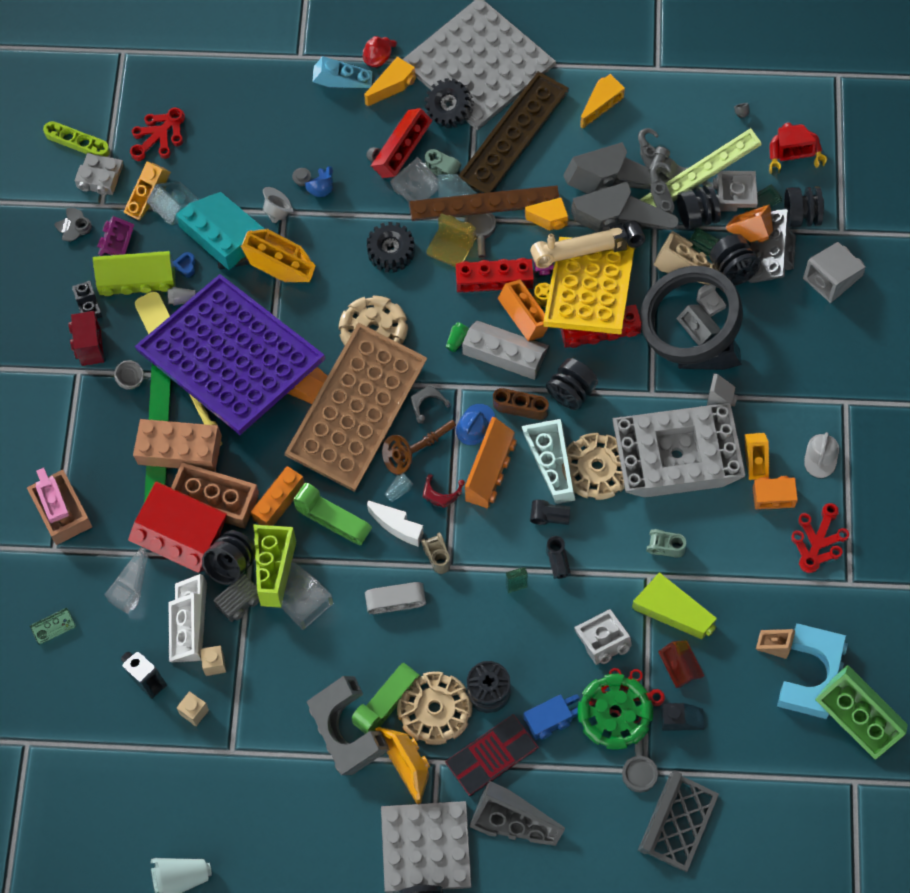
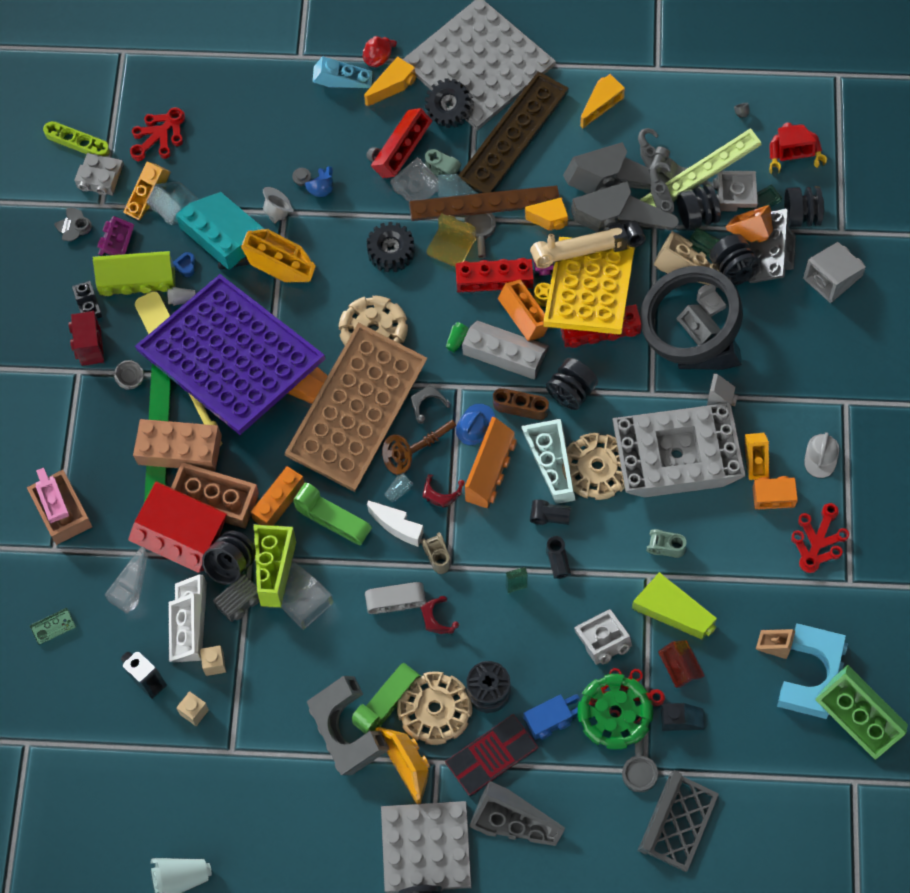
none -> dark red helmet [420,596,459,634]

